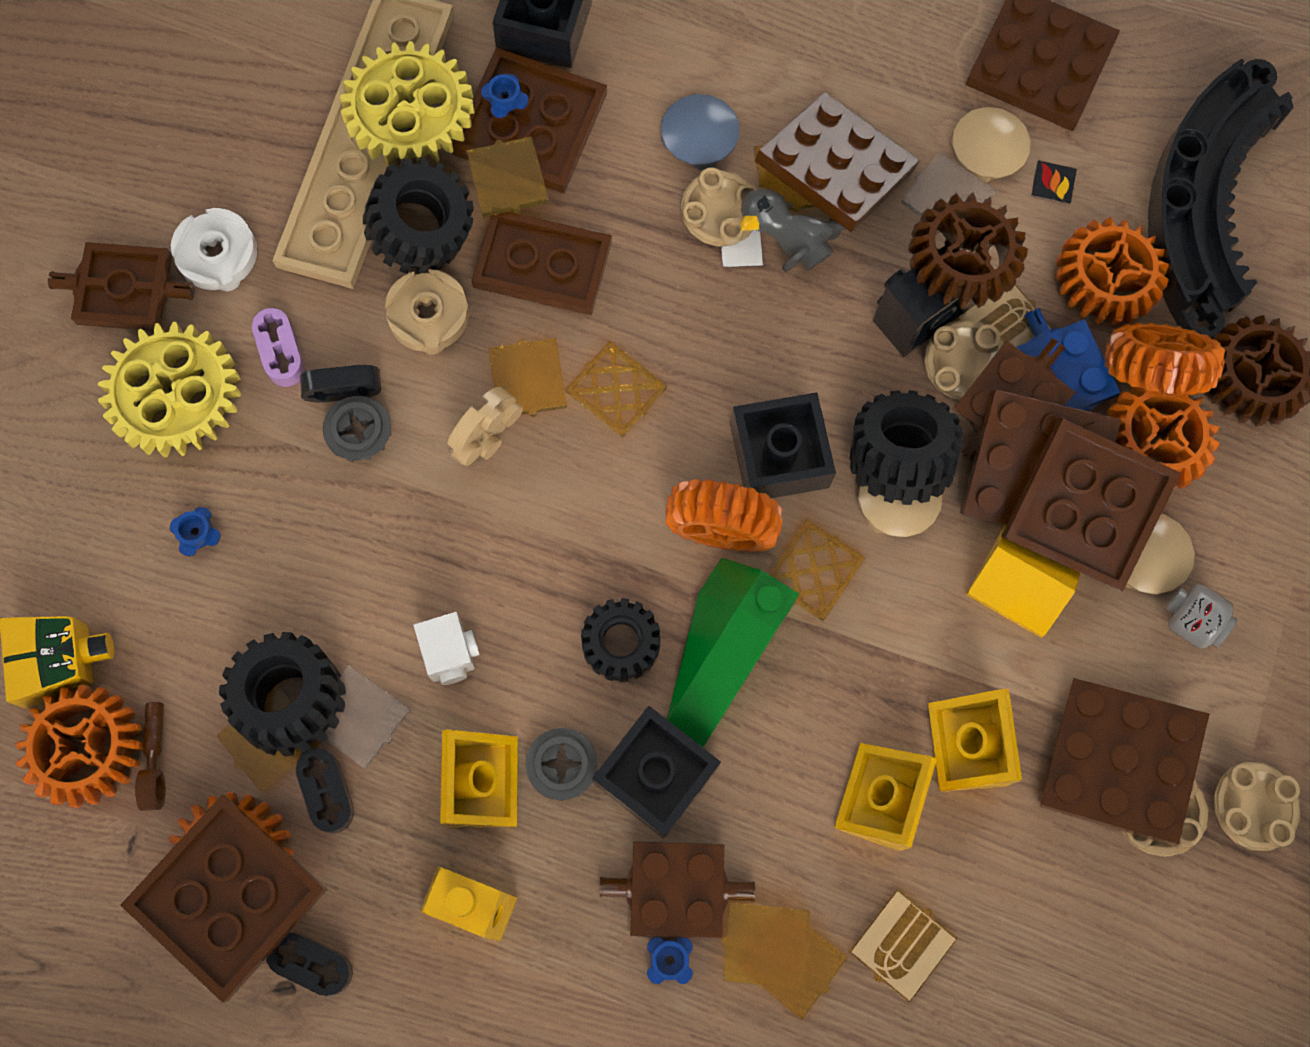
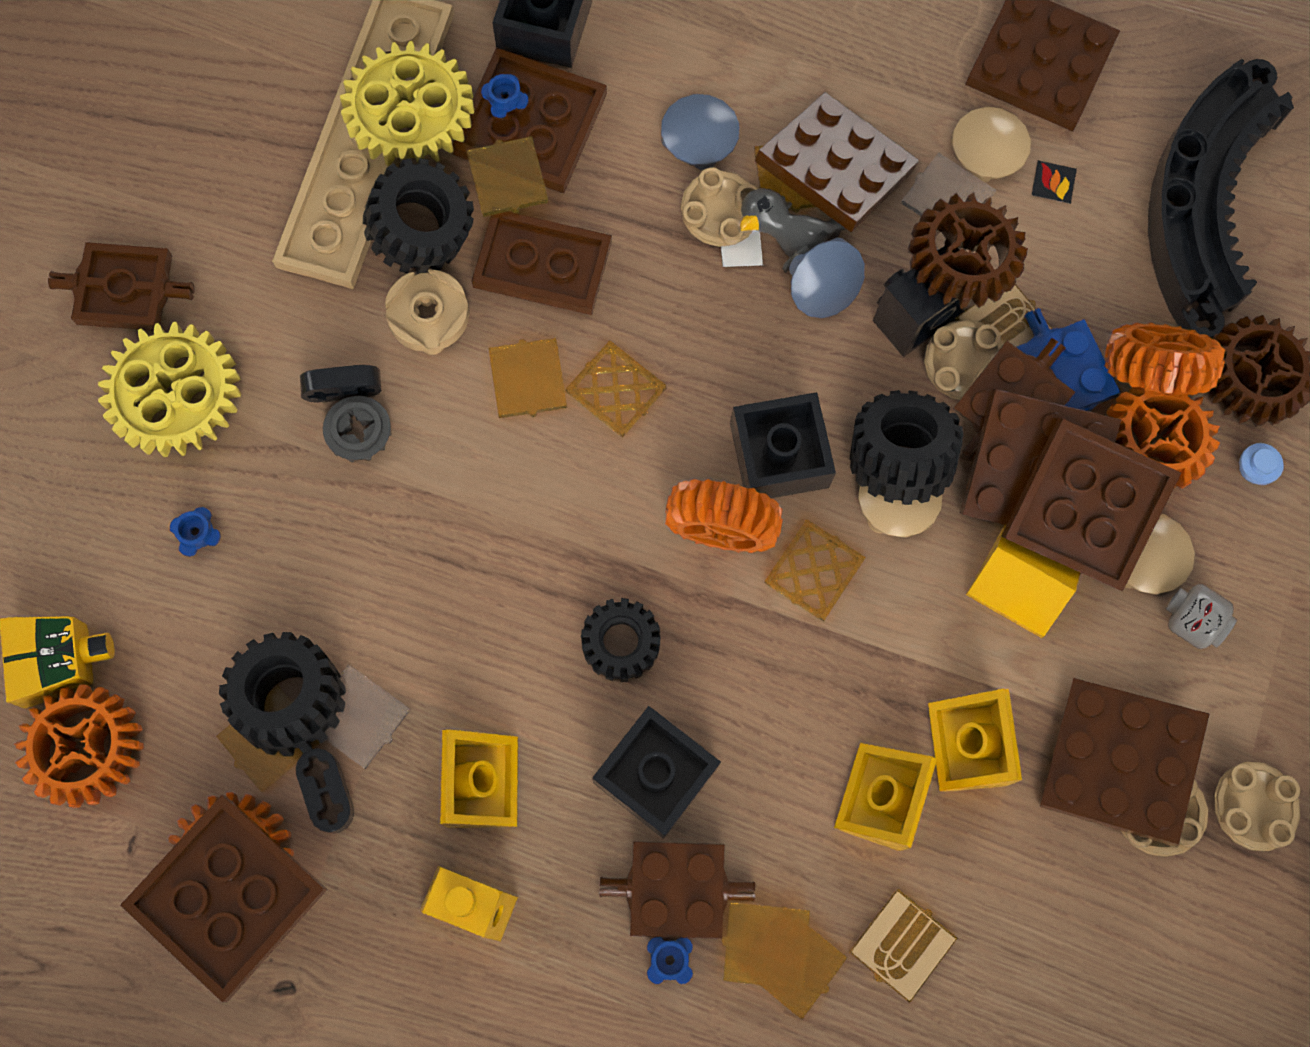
reddish brown piece [135,702,166,811] -> none
white plate [171,208,258,291] -> none
lavender beam [252,308,305,387] -> none
black beam [266,932,353,996] -> none
white brick [414,612,480,685] -> none
tan plate [447,387,523,466] -> none
dark grey gear [526,728,598,801] -> none
green wedge [667,558,799,747] -> none
orange gear [1055,217,1170,328] -> none
none -> sand blue dish [789,238,865,318]
none -> light blue plate [1239,443,1284,485]

